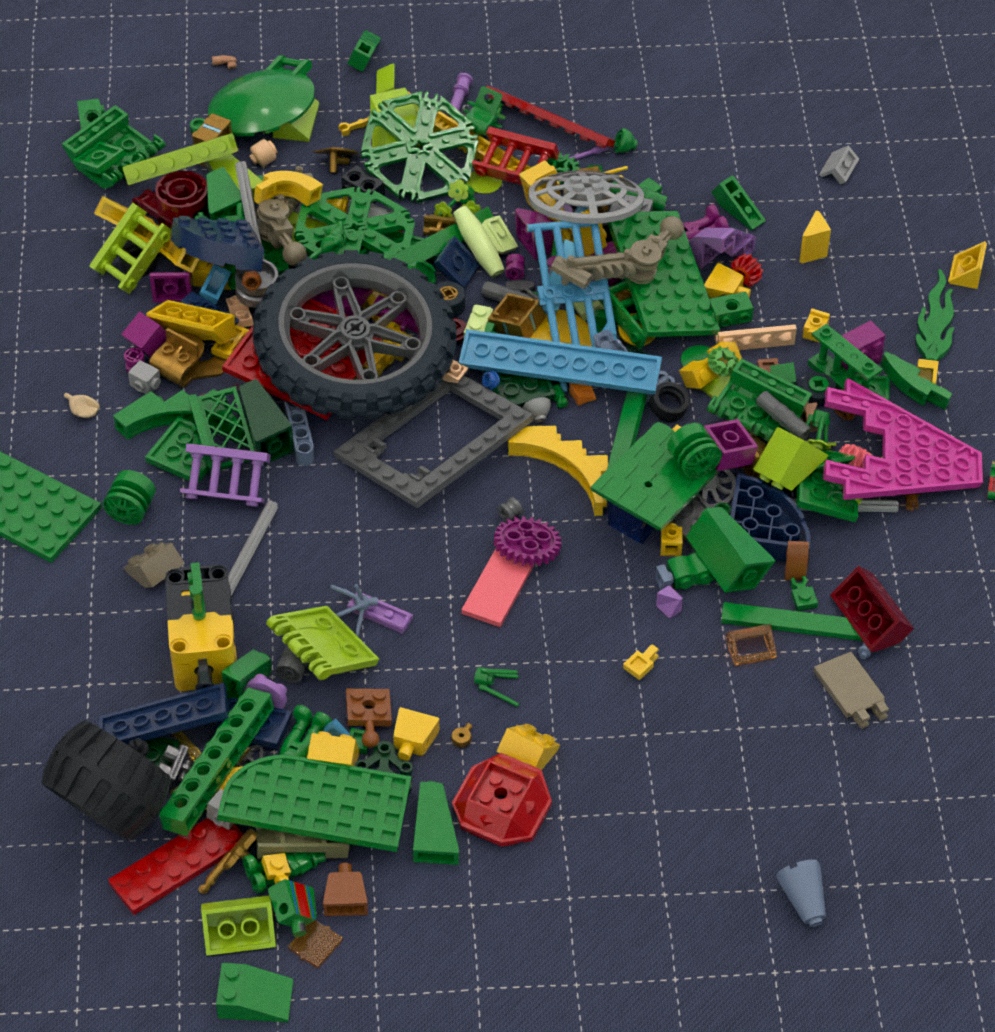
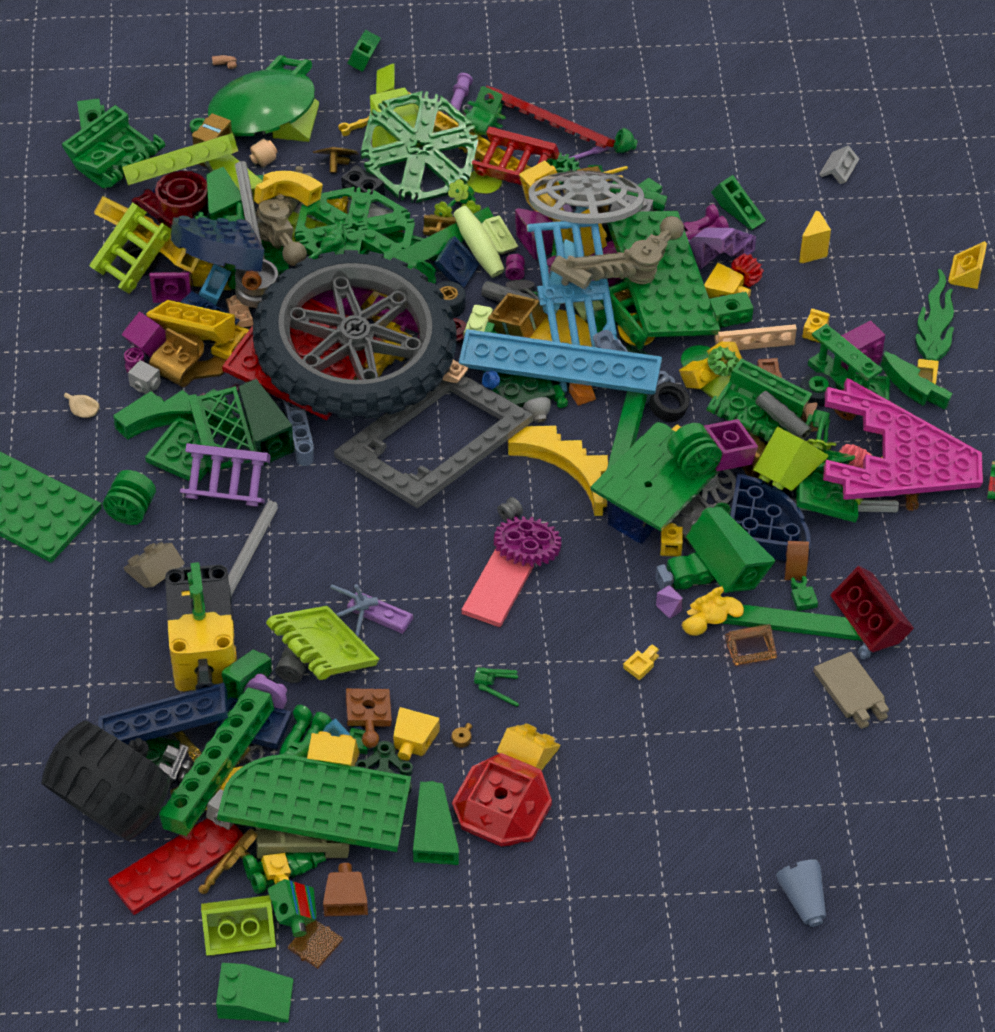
green panel [770,362,797,385] -> none
none -> yellow animal [681,586,744,636]

